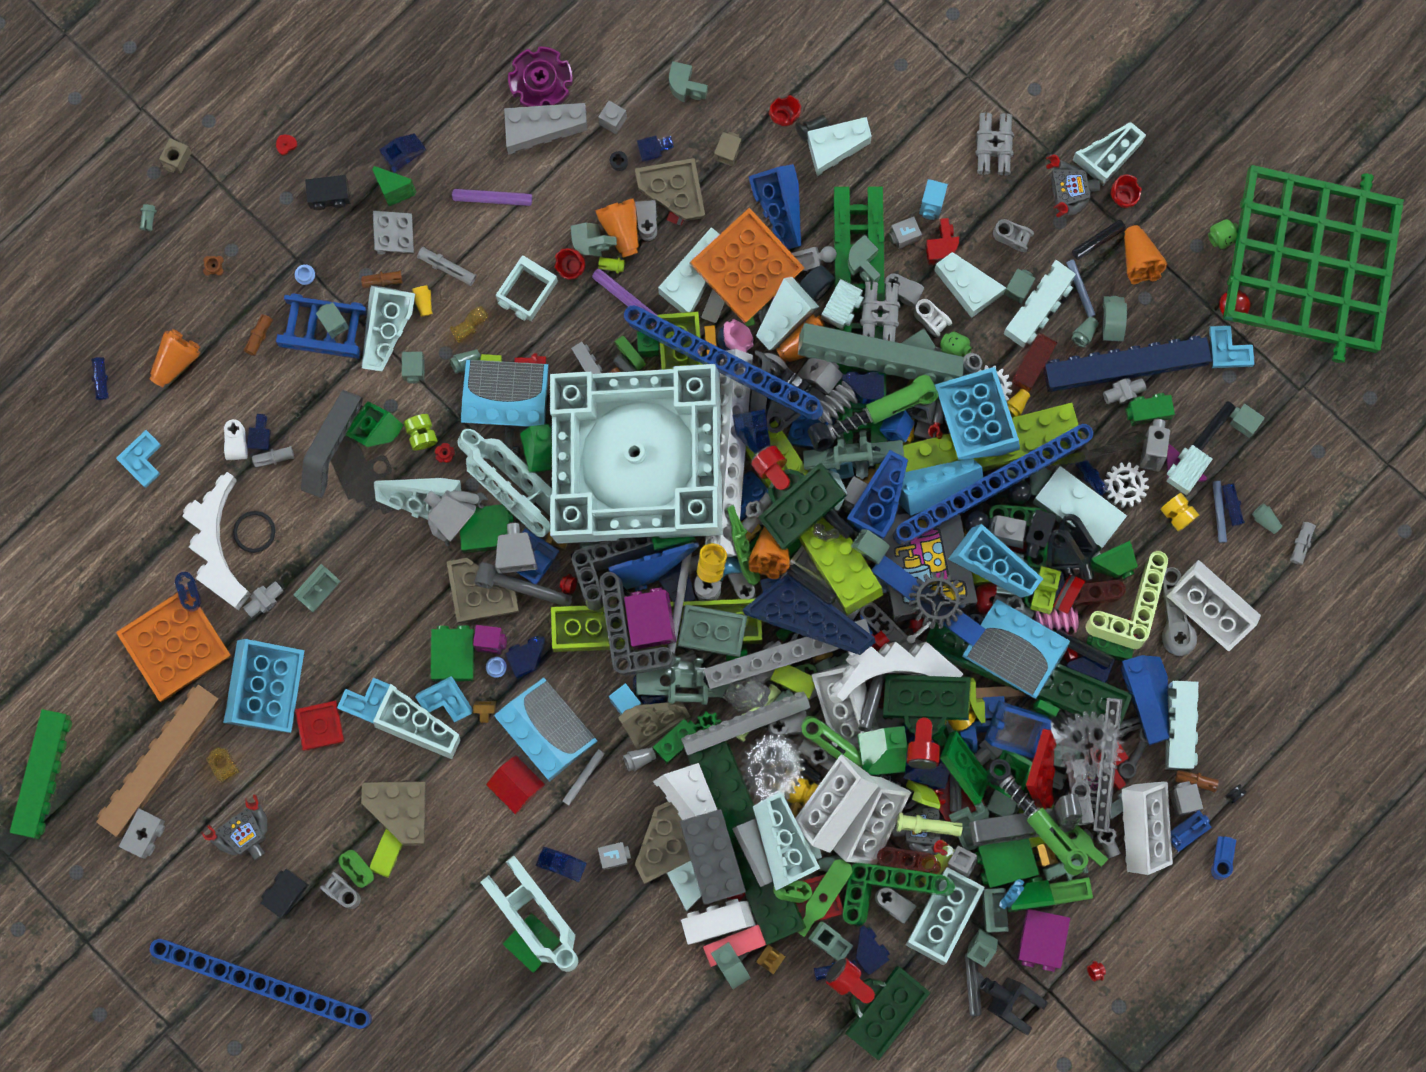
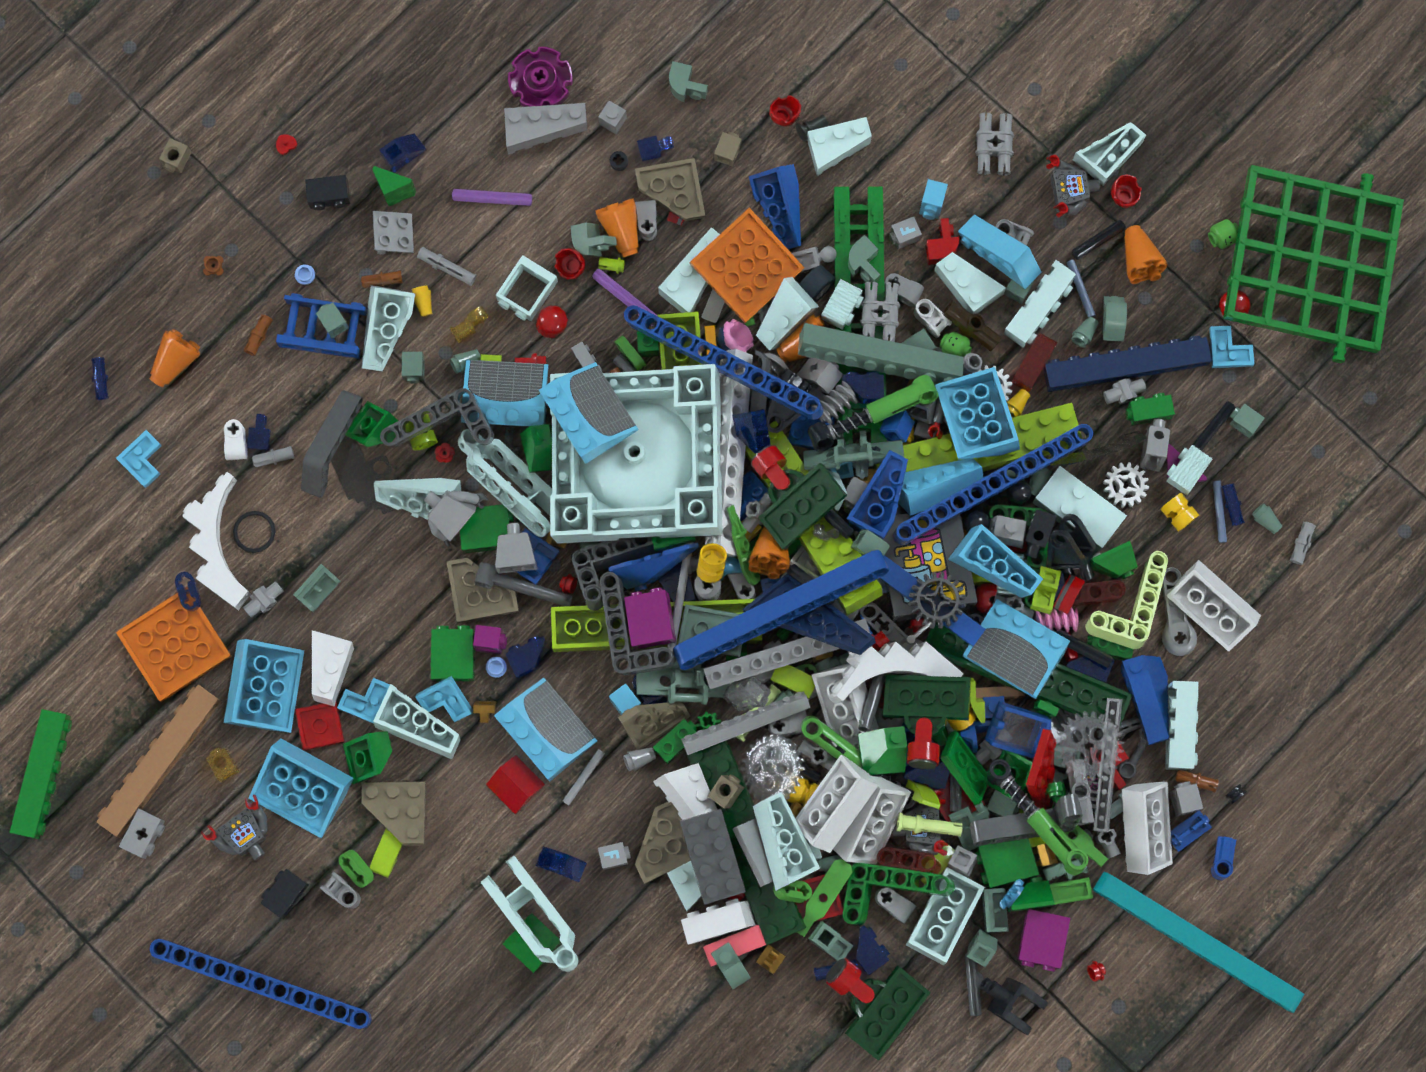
sand green pin [139,204,157,231] -> none
clear blue pin [1075,456,1108,495] -> none
none -> medium azure slope [249,738,354,838]
none -> white wedge [312,630,354,706]
none -> green slope [343,731,392,784]
none -> dark grey beam [380,388,494,448]
none -> red hair [536,305,568,338]
none -> slope [539,362,639,464]
none -> blue beam [673,550,889,670]
none -> dark tan brick [708,774,744,809]
none -> dark brown piece [942,300,1001,351]
none -> medium azure wedge [958,215,1041,289]
none -> green plate [1046,781,1067,803]
none -> teal beam [1093,871,1305,1013]

